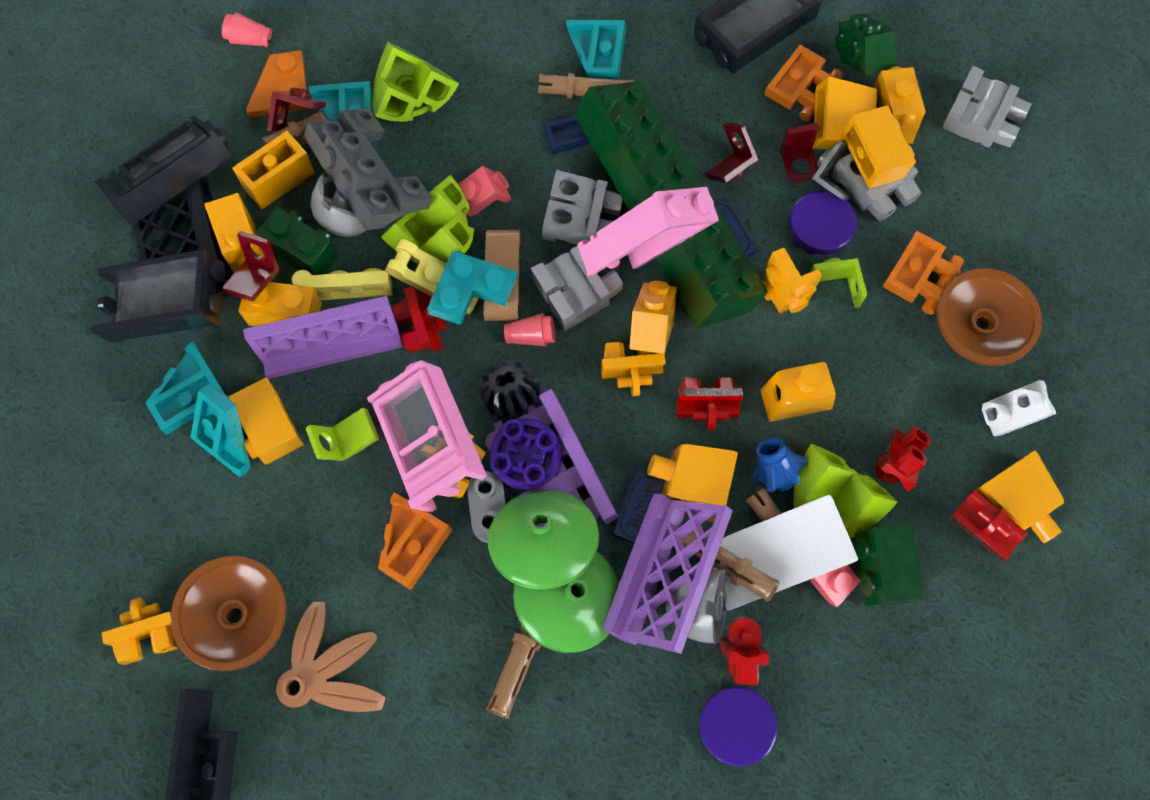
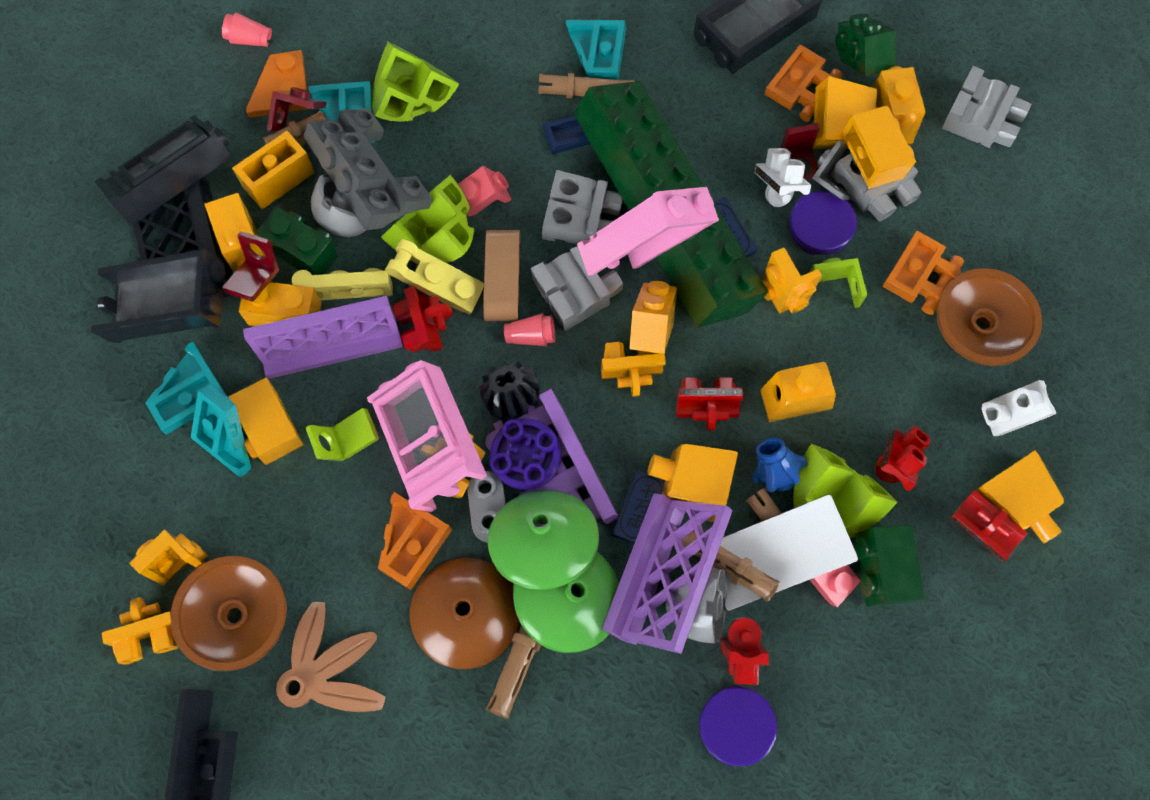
teal plate [428,251,517,325] -> none
dark red bracket [706,122,758,183] -> none
none -> light orange bracket [129,530,209,586]
none -> dark orange dish [410,558,520,669]
none -> white hips [754,148,811,207]

